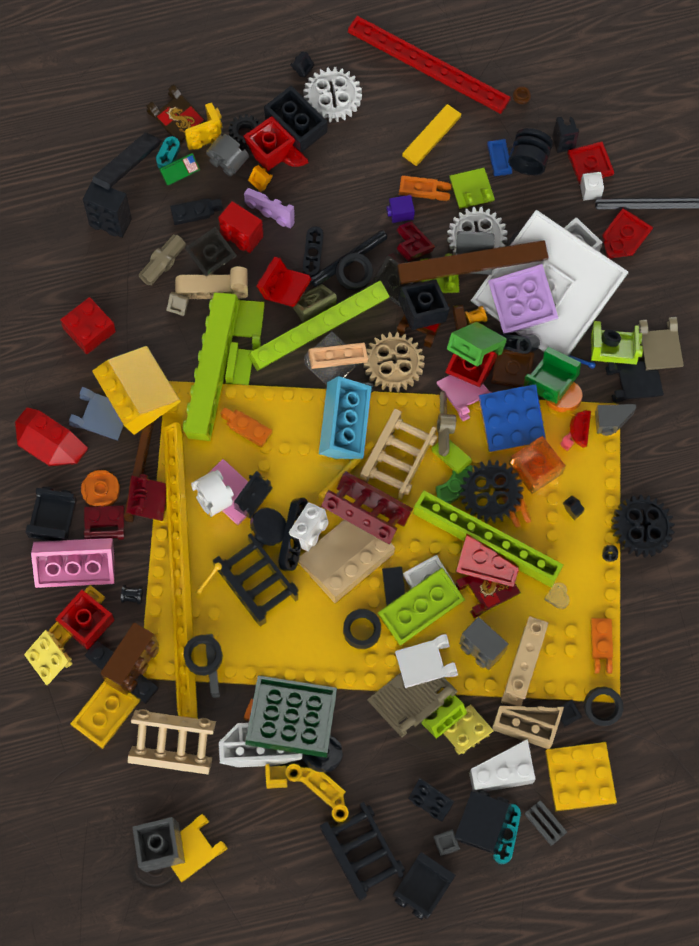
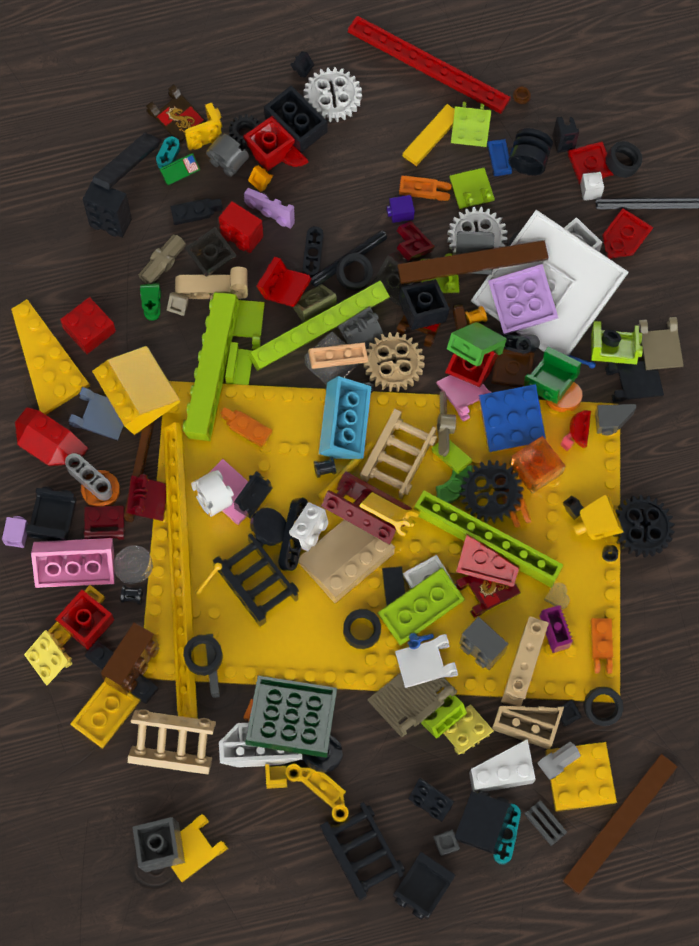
none -> lavender brick [2,516,28,548]
none -> yellow wing [11,299,90,415]
none -> light grey beam [65,453,113,501]
none -> clear tile [114,545,153,585]
none -> green piece [140,283,161,321]
none -> black bush [313,457,336,478]
none -> dark grey hinge [338,306,385,349]
none -> yellow flag [360,492,420,536]
none -> blue hand [408,633,434,649]
none -> lime plate [451,102,491,147]
none -> light grey piece [537,741,581,780]
none -> magenta brick [540,605,573,653]
none -> reddish brown tile [562,754,678,895]
none -> yellow torso [573,495,624,540]
none -> black tyre [606,141,643,178]

